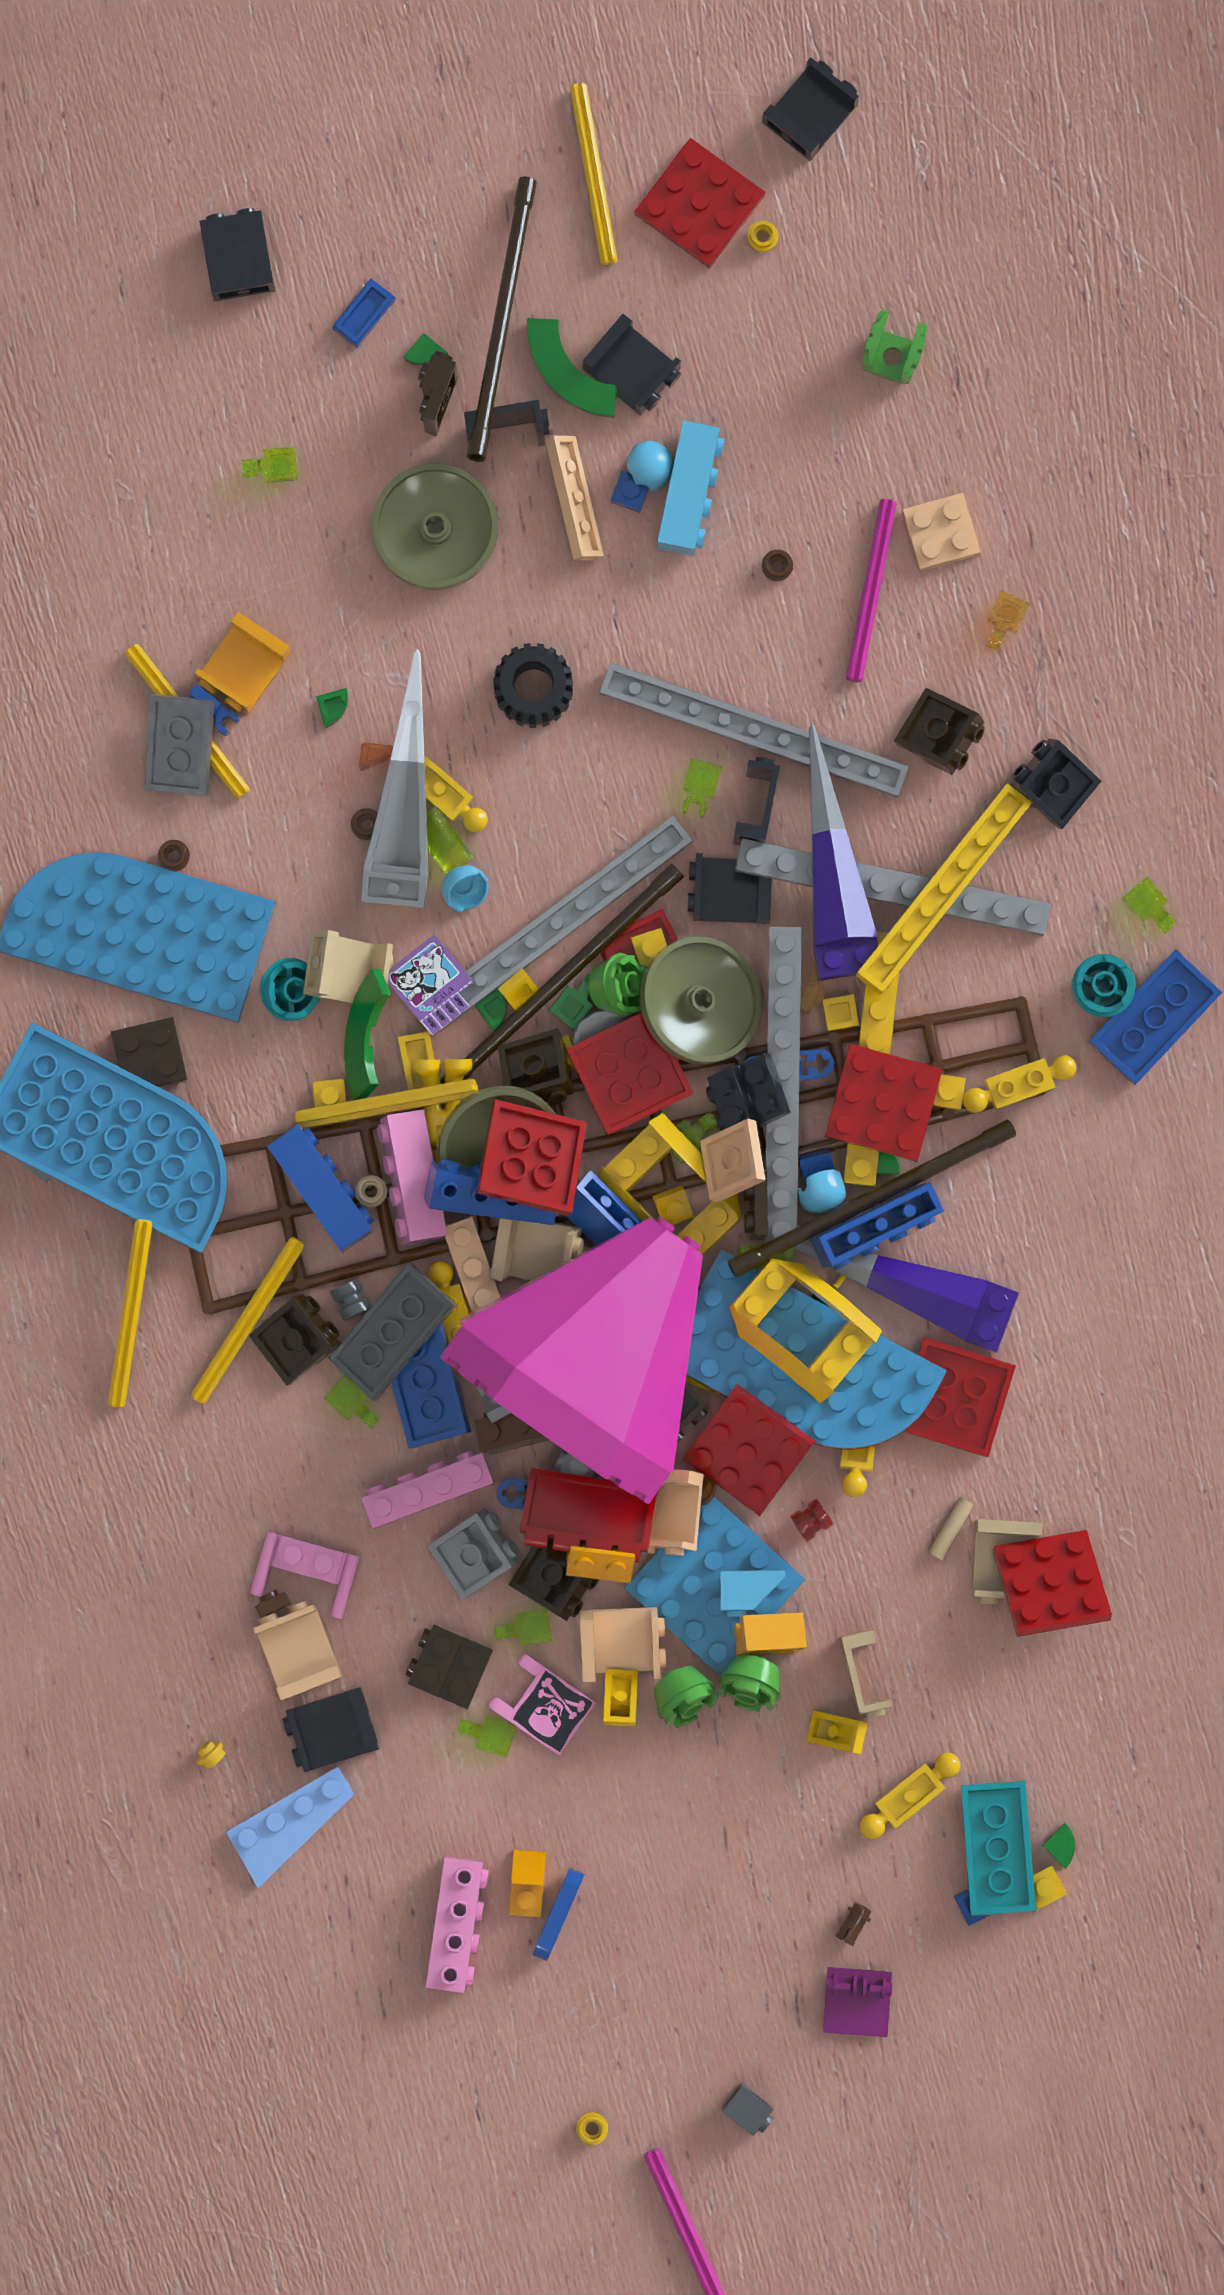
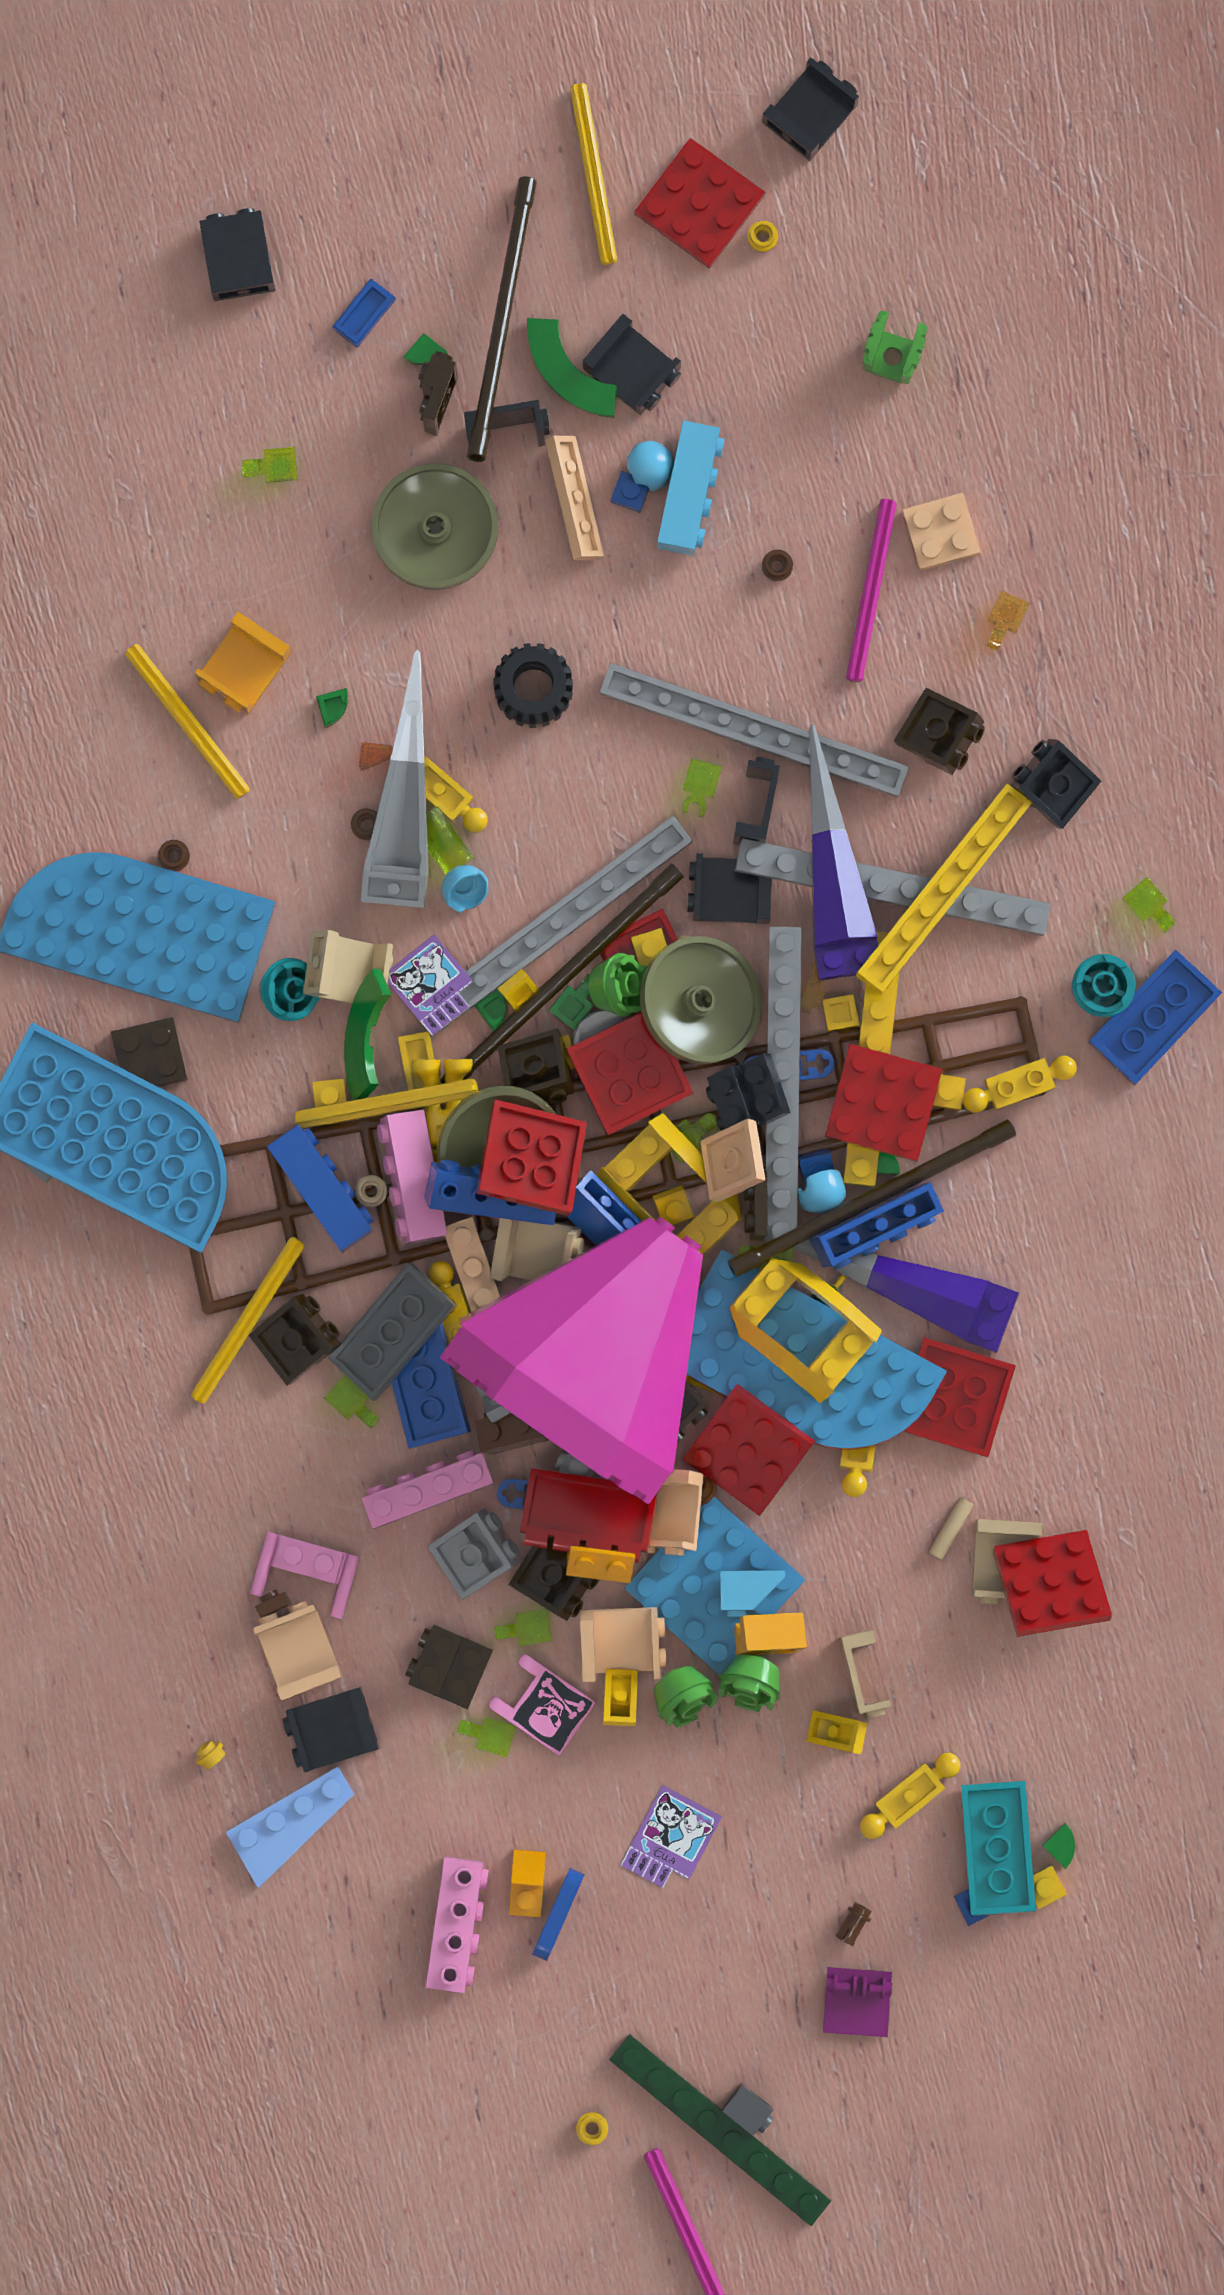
yellow axle [108,1219,153,1408] -> none
flat silver plate [144,694,214,796] -> none
blue plate [189,683,239,736] -> none
dark grey wheel [330,1279,371,1321] -> none
clear red wheel [790,1498,834,1542] -> none
none -> dark green plate [609,2034,831,2226]
none -> sticker [621,1785,722,1888]

